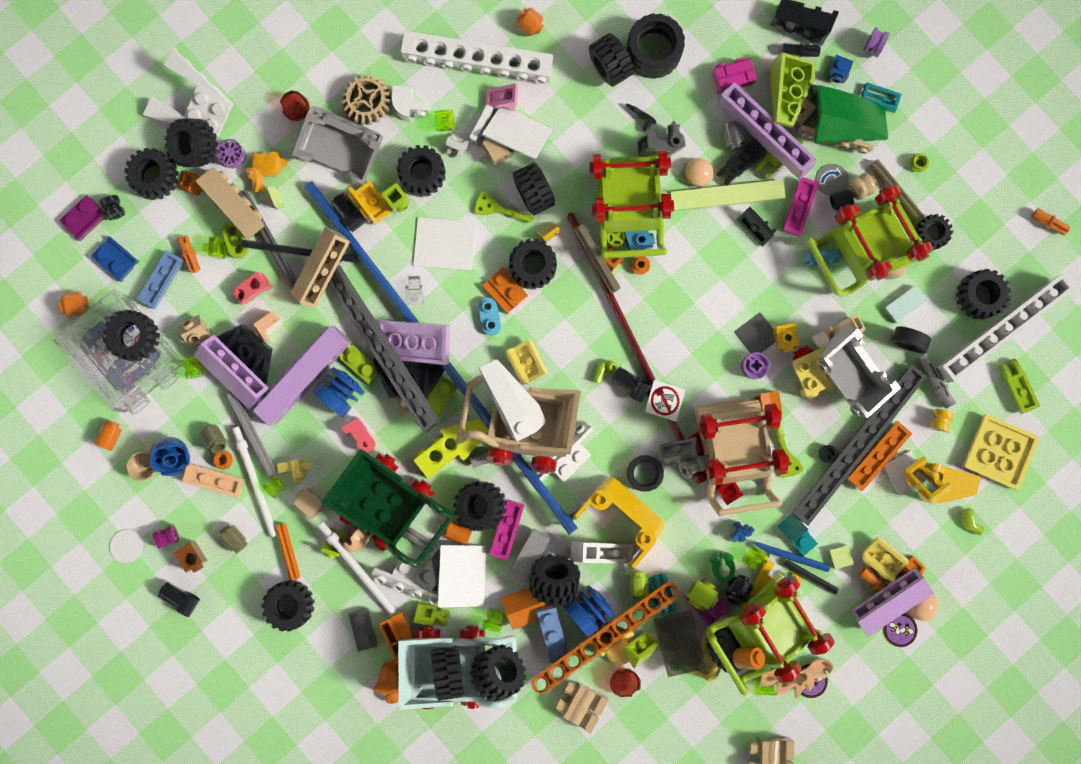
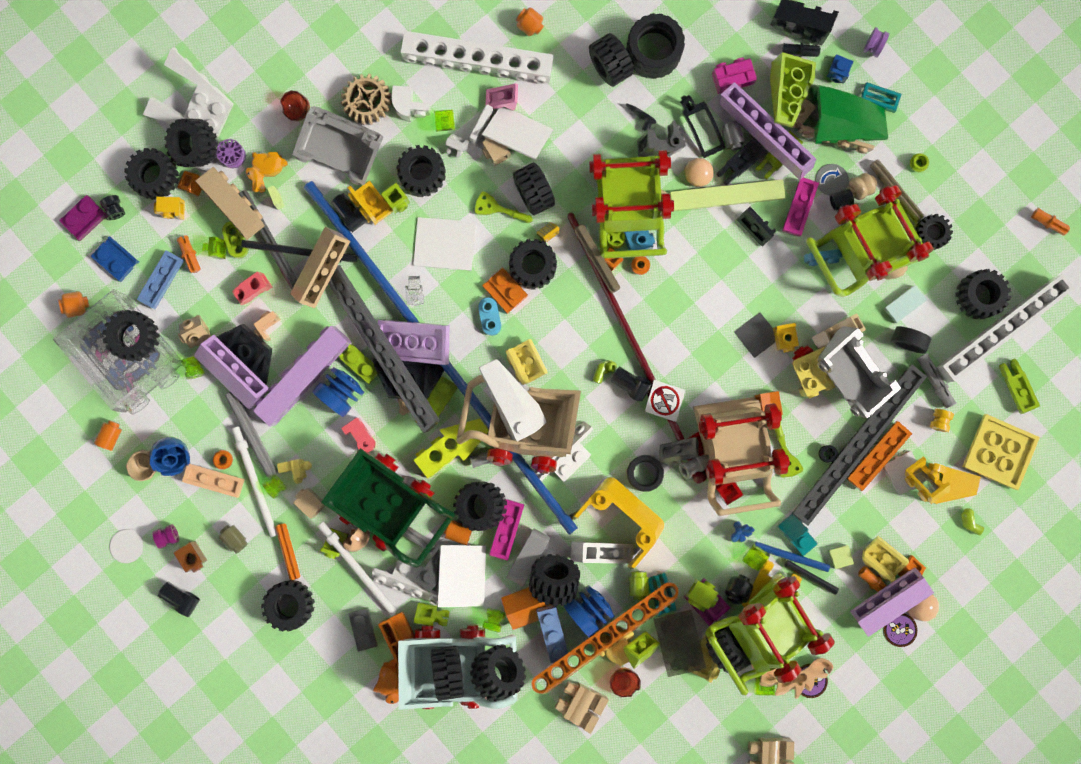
olive brick [201,425,227,453] -> none
green piece [709,552,736,583] -> none
orange brick [733,648,765,669] -> none
medium lavender wheel [741,352,770,379] -> none
none -> yellow brick [154,197,185,220]
none -> black sword [680,95,726,158]

